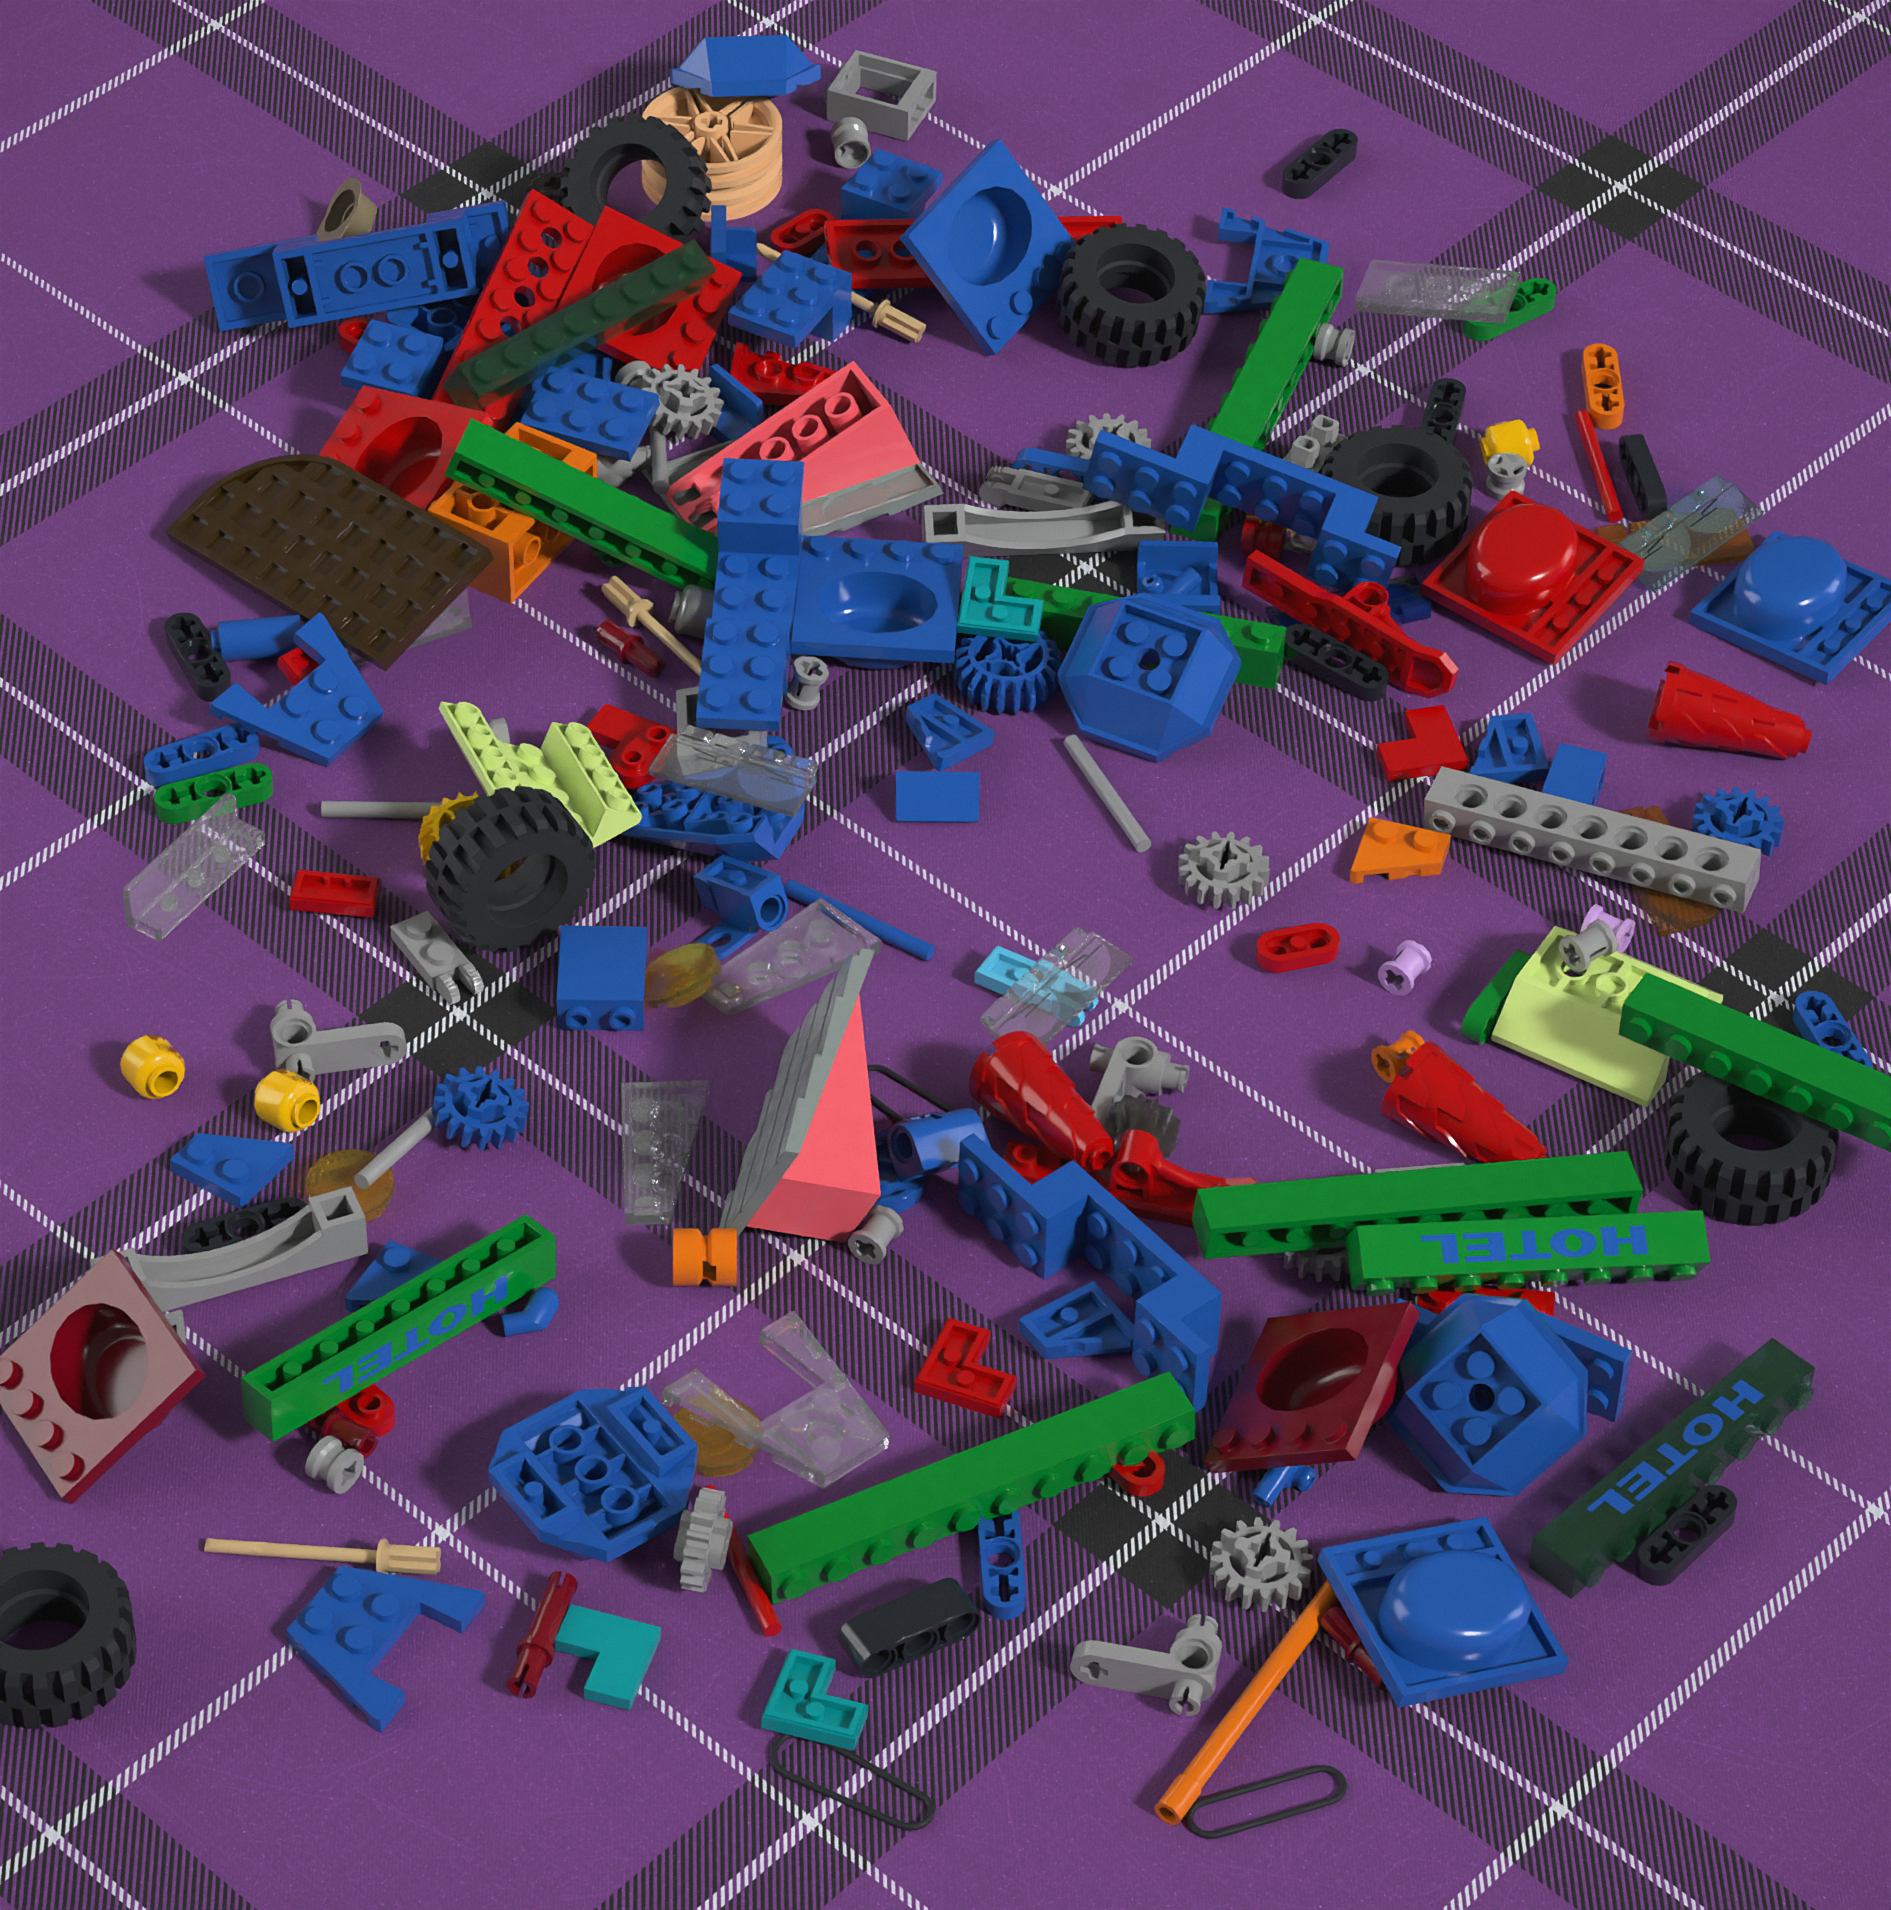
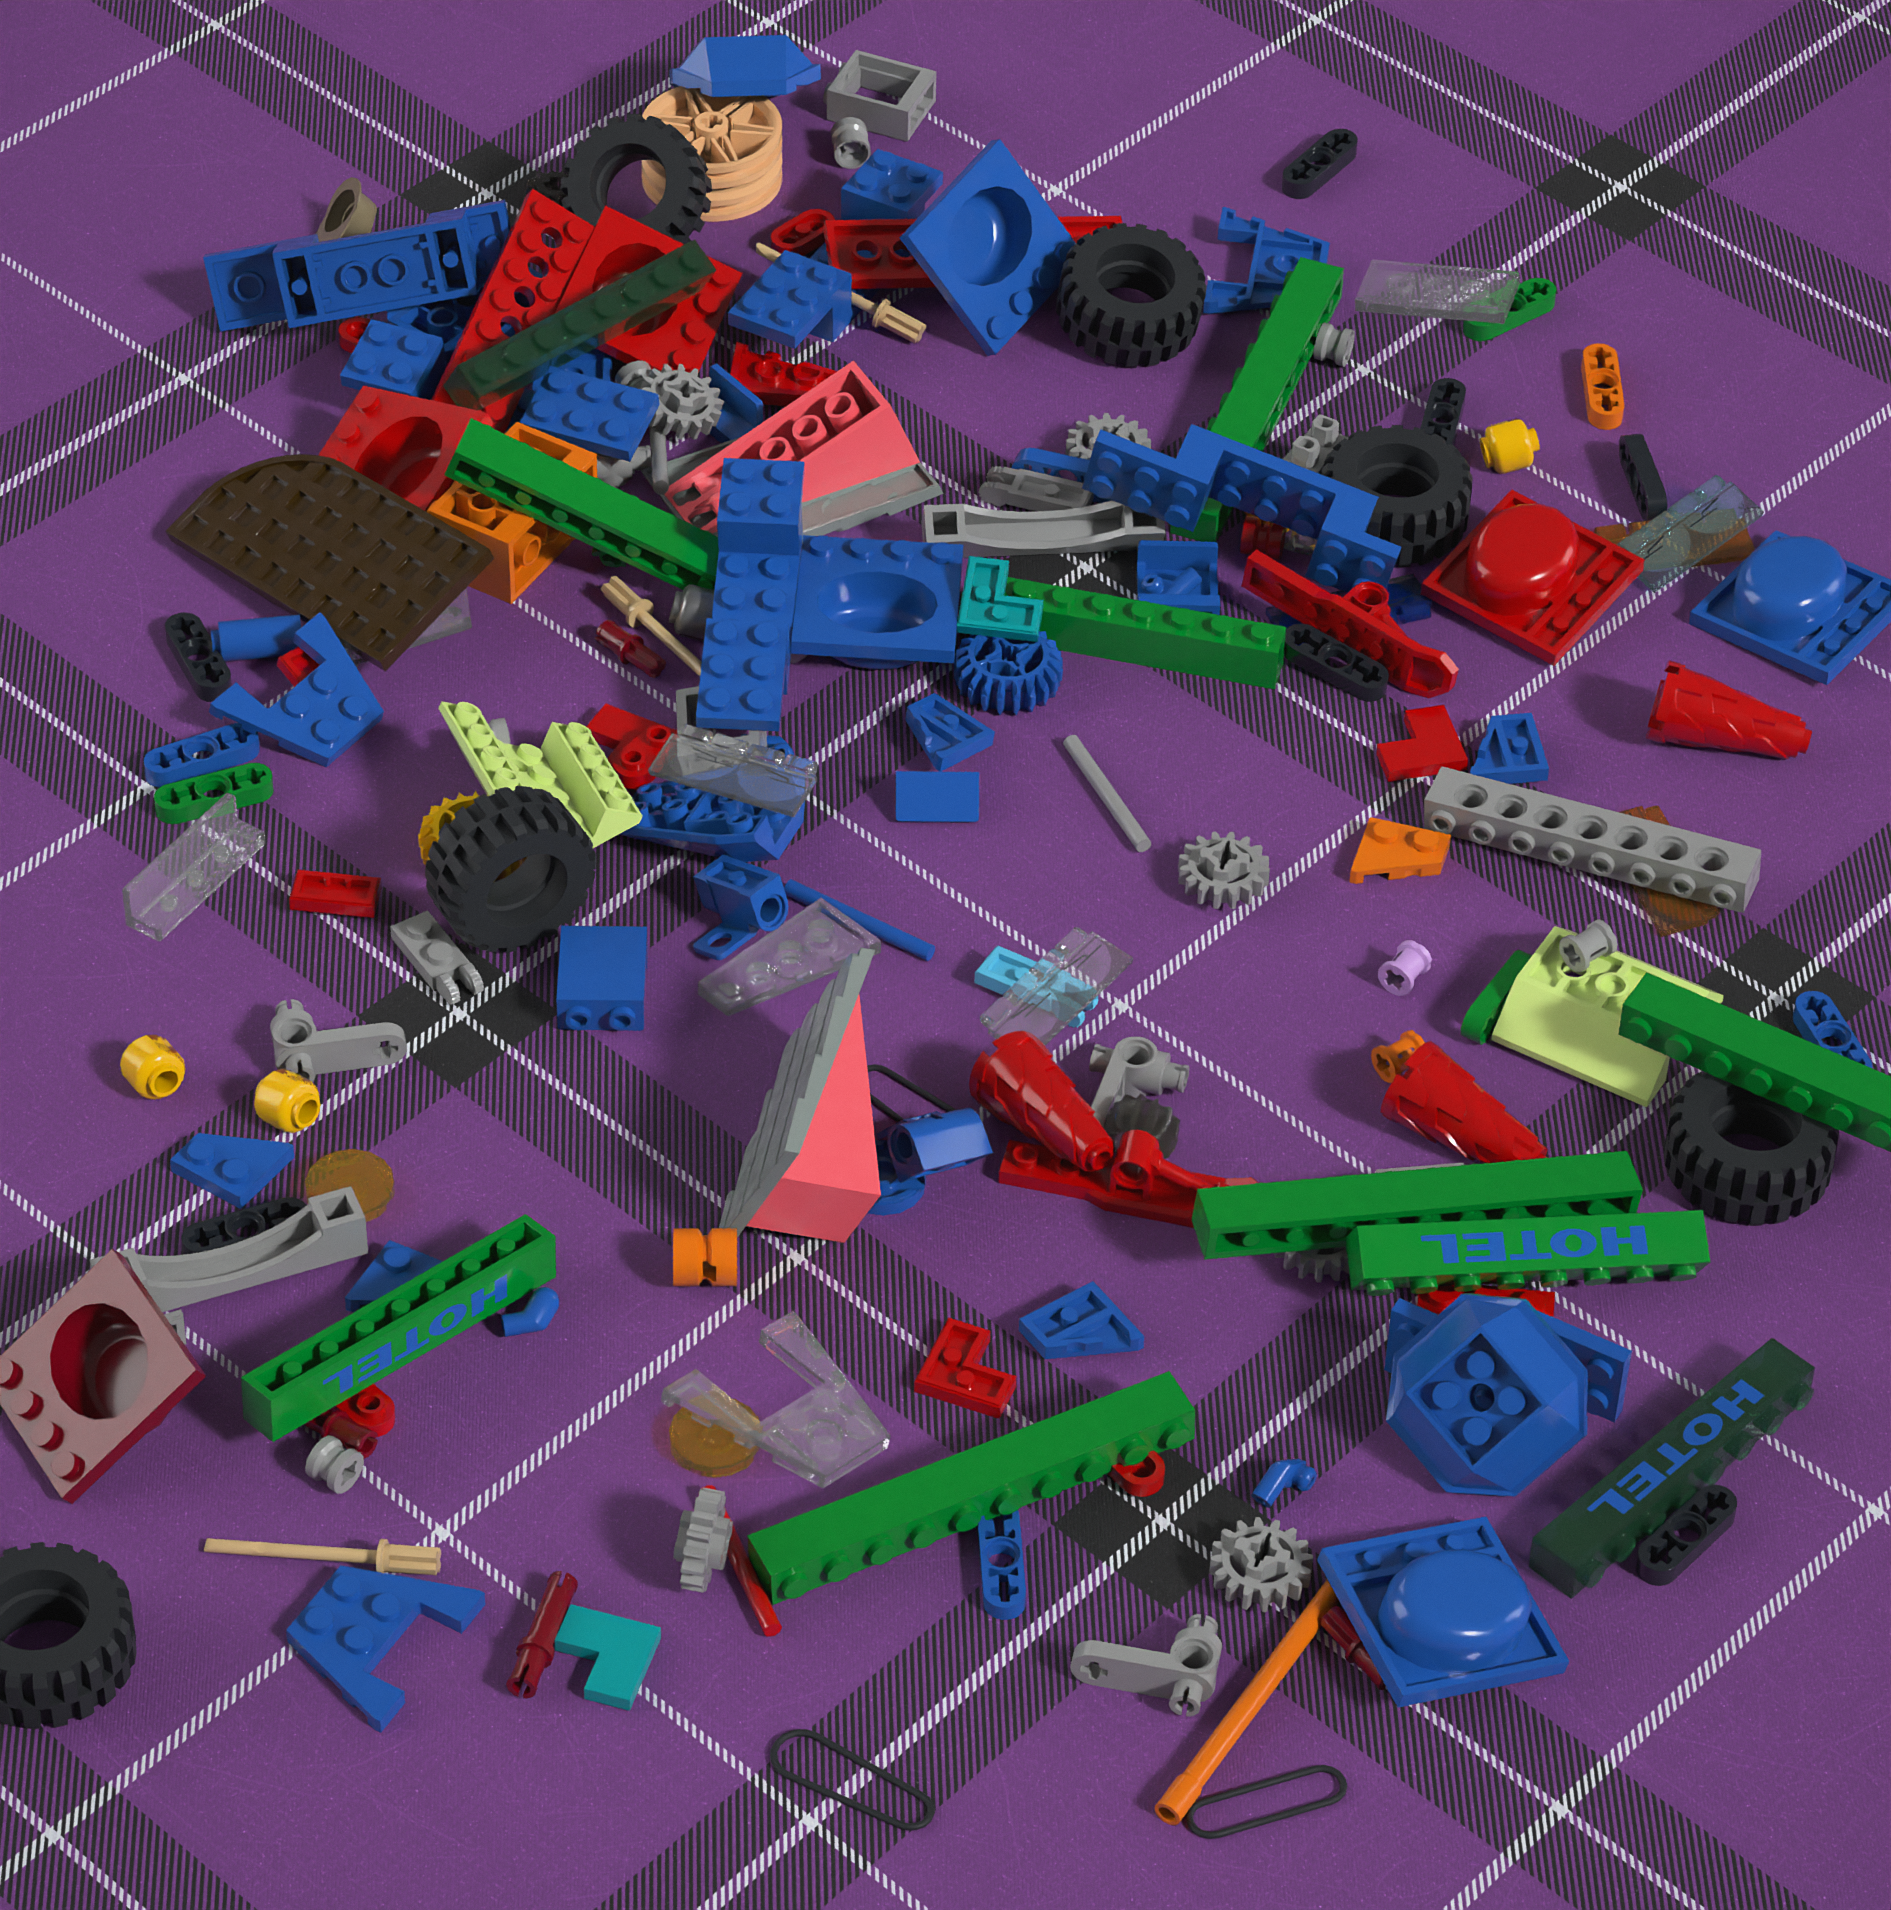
light grey bar [321,801,442,819] -> none
light grey bar [354,1107,437,1190] -> none
blue gear [431,1066,529,1151] -> none
blue piece [488,1386,698,1563] -> none
clear wing [621,1080,709,1225] -> none
clear yellow tile [644,943,722,1008] -> none
blue panel [711,205,756,282] -> none
teal tile [761,1648,868,1751] -> none
light grey bush [784,656,829,711] -> none
black beam [837,1578,982,1678] -> none
light grey bush [848,1205,904,1265] -> none
blue bracket [957,1133,1222,1413] -> none
blue piece [1057,592,1241,764] -> none
dark red piece [1203,1301,1420,1473] -> none
red plate [1256,923,1340,973] -> none
light grey wheel [1485,453,1527,501] -> none
blue panel [1542,743,1608,806] -> none
red bar [1574,410,1623,523] -> none
lavender bush [1580,904,1636,953] -> none
blue gear [1691,787,1784,856] -> none

